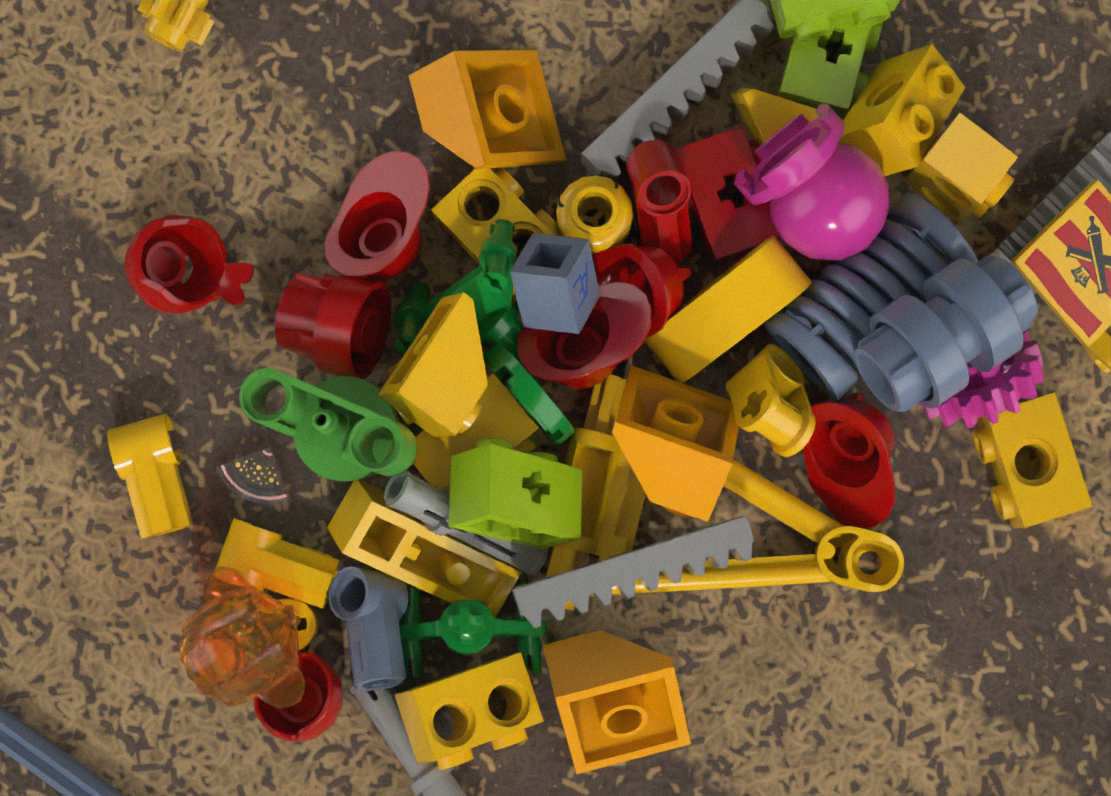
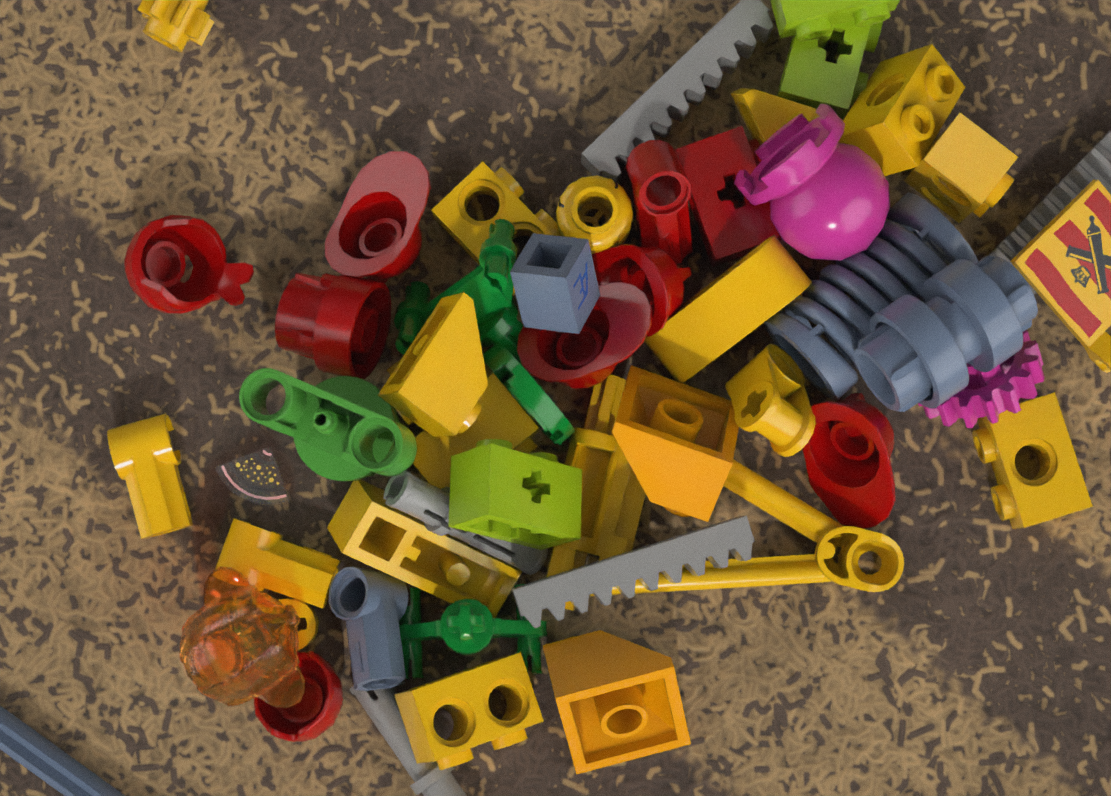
light orange slope [408,50,567,169] -> none

